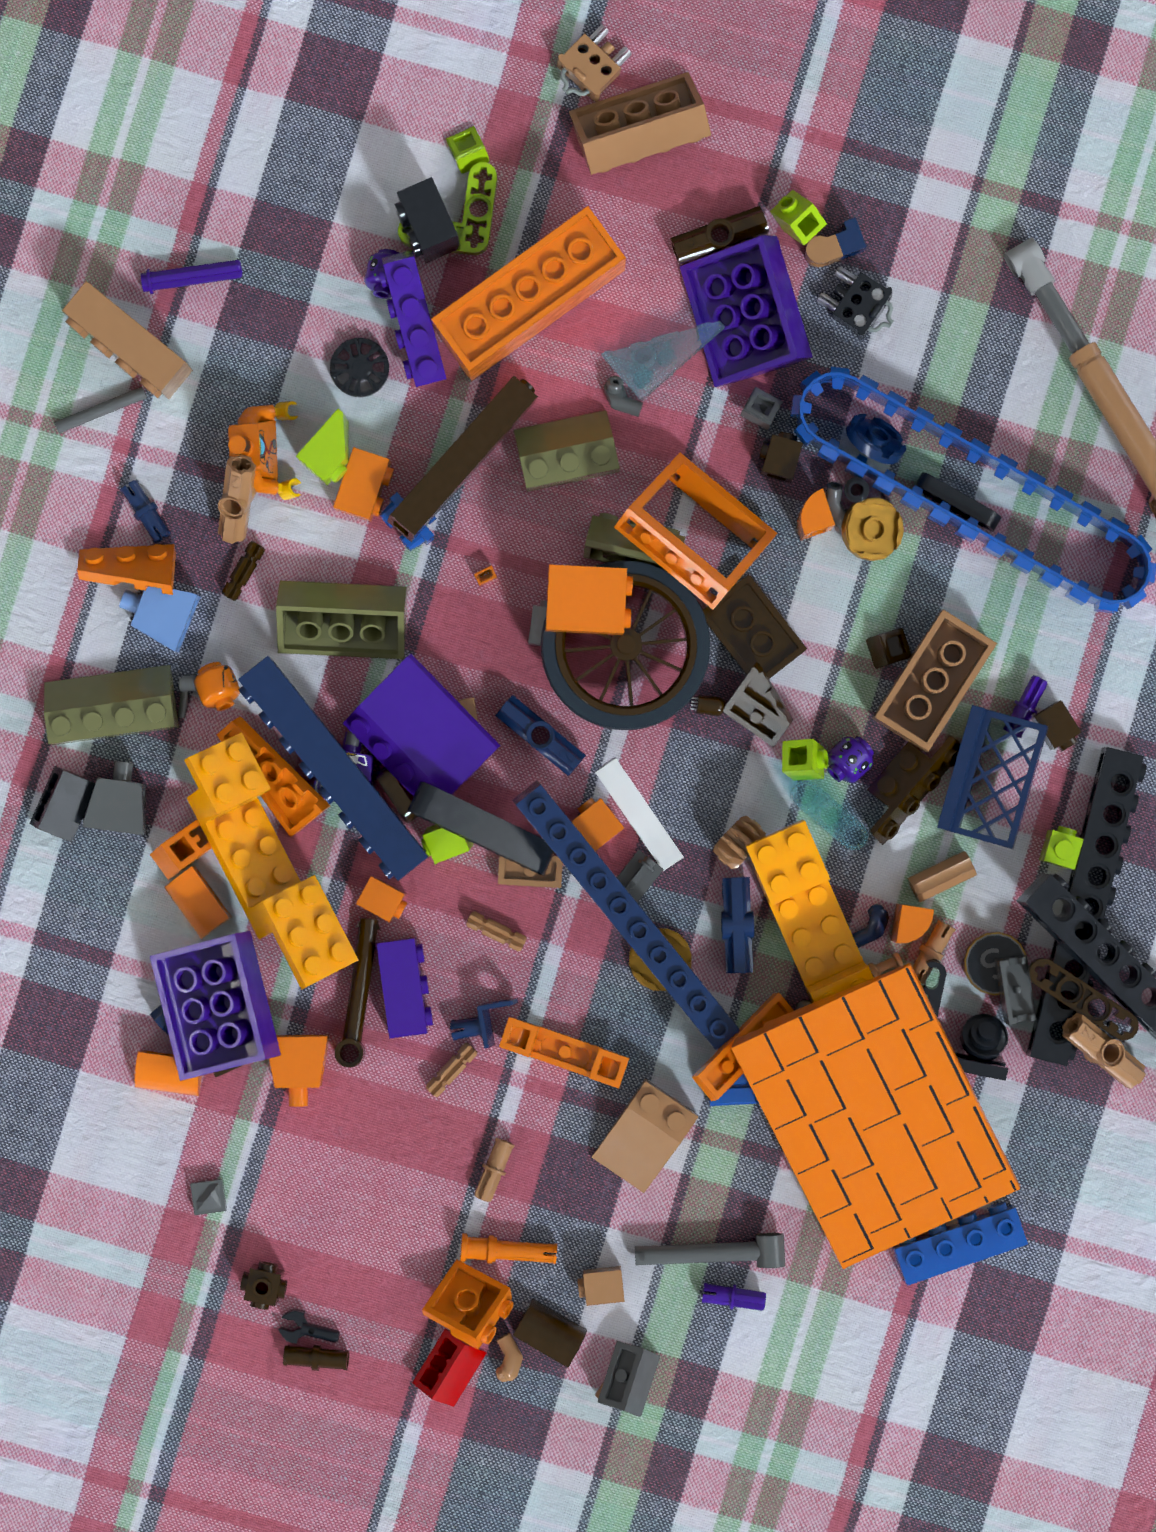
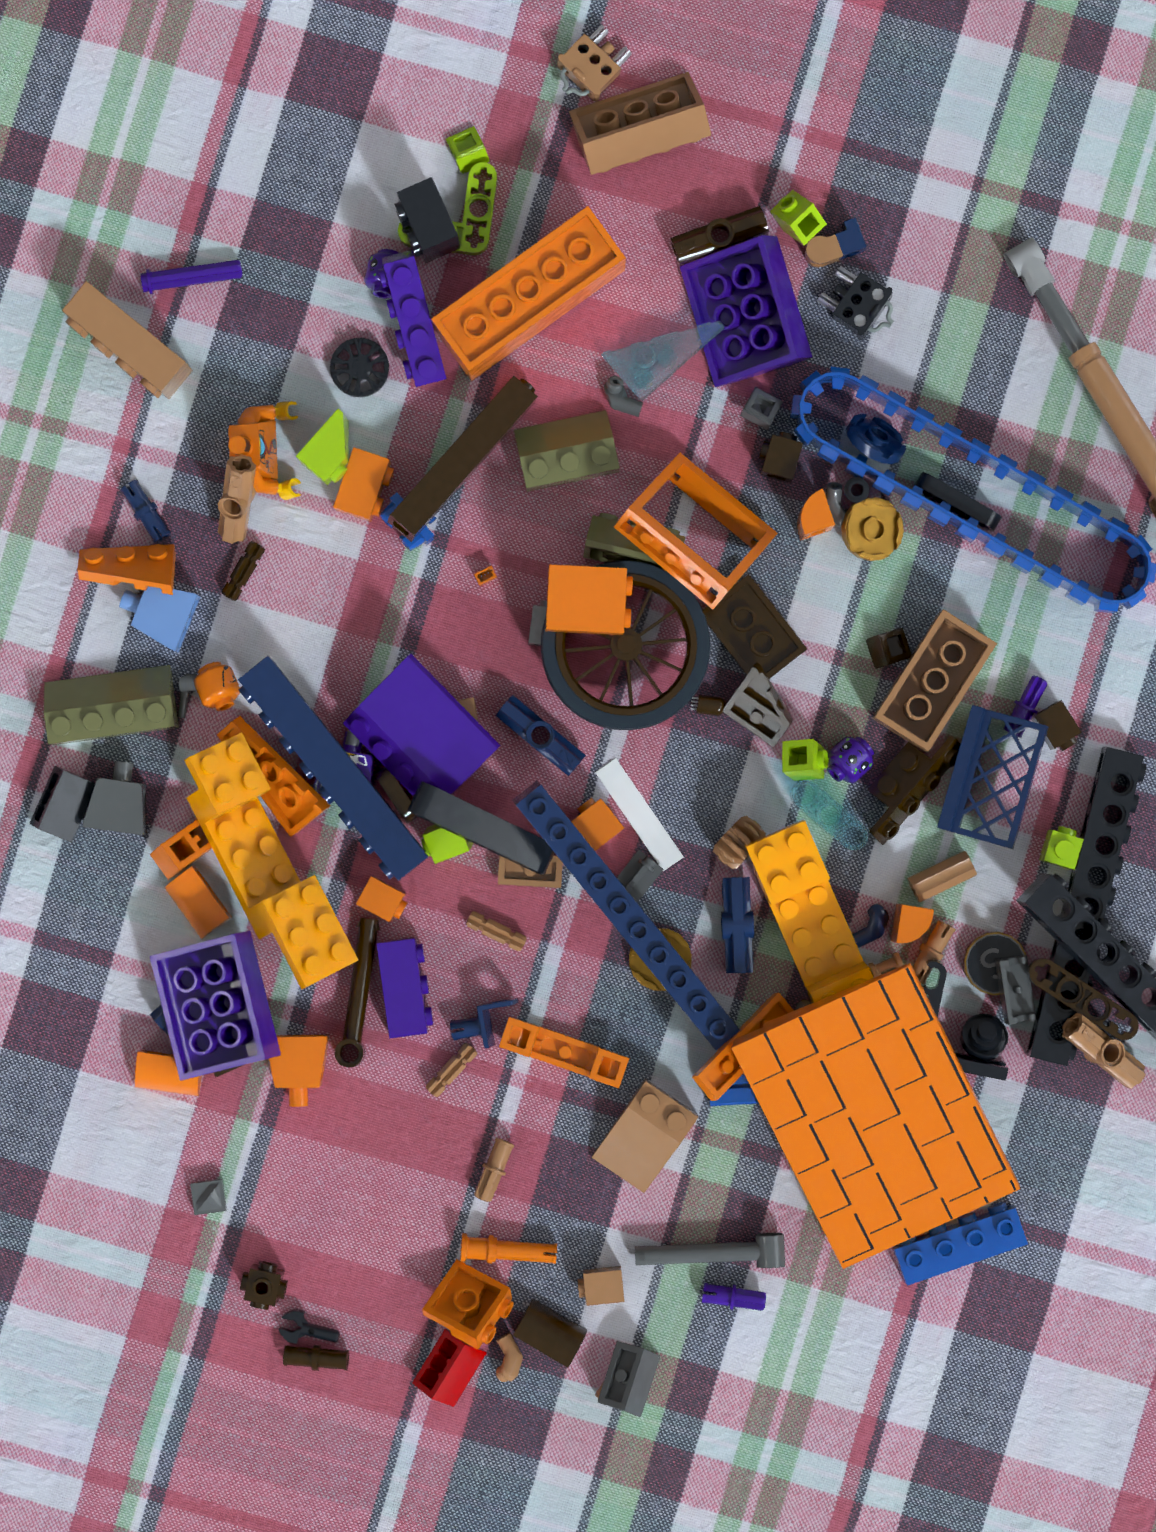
dark grey bar [54,386,147,434] -> none
olive slope [276,580,407,659] -> none

